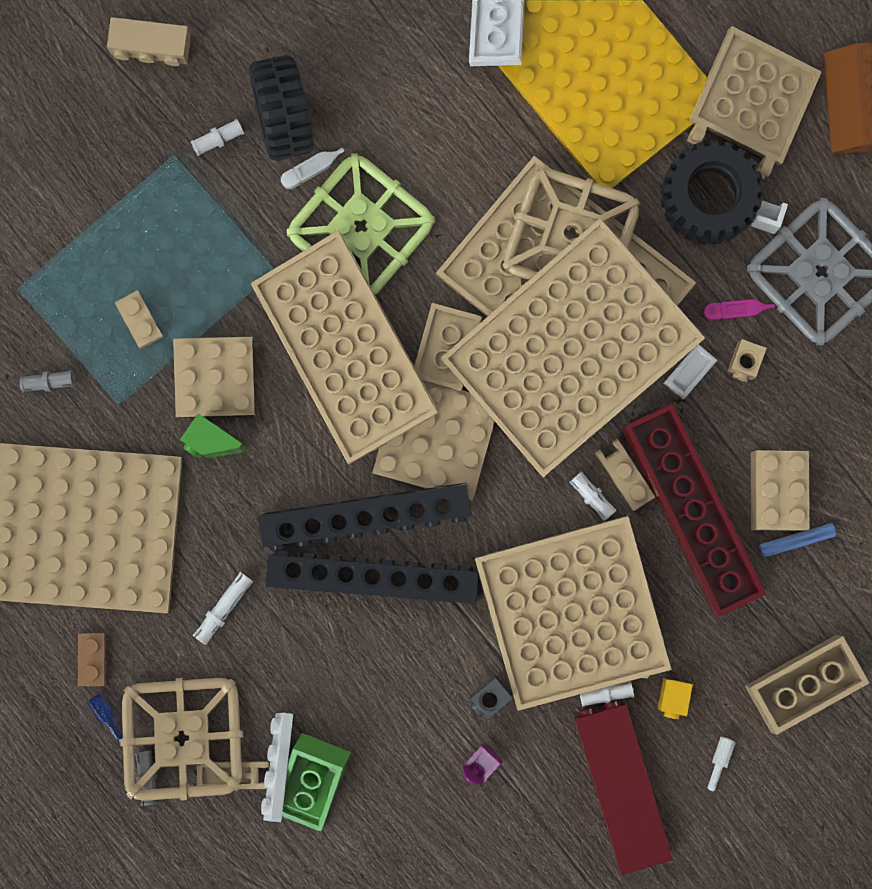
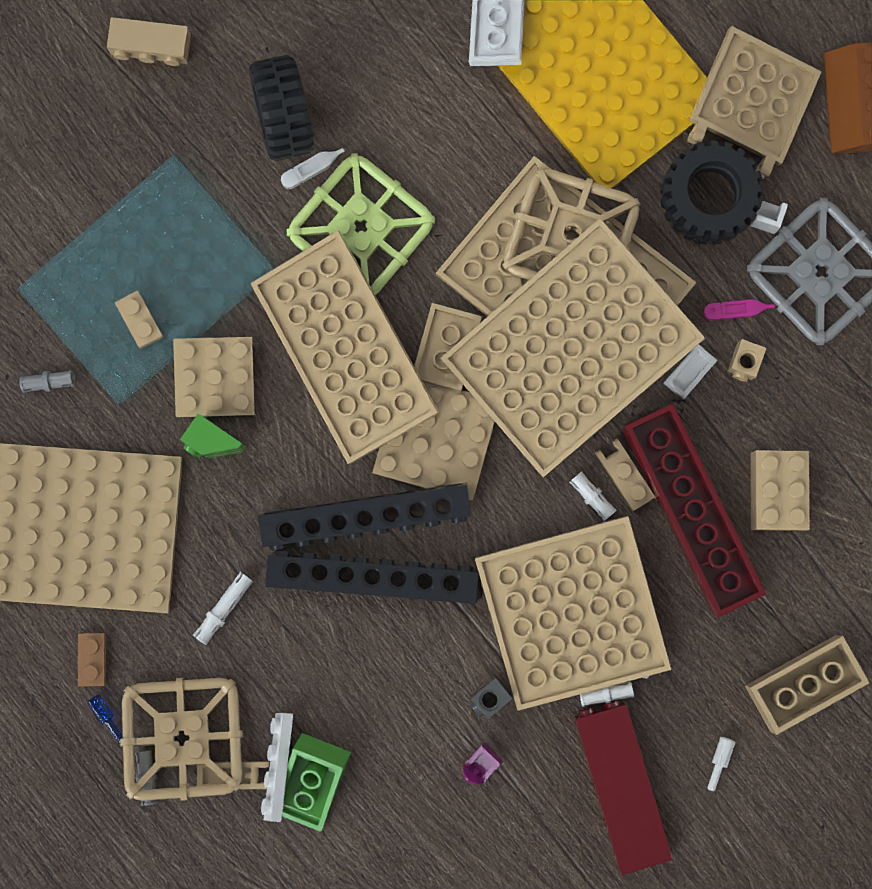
white pin [190,119,244,156] -> none
yellow brick [658,678,693,719] -> none
medium blue axle [759,523,836,557] -> none

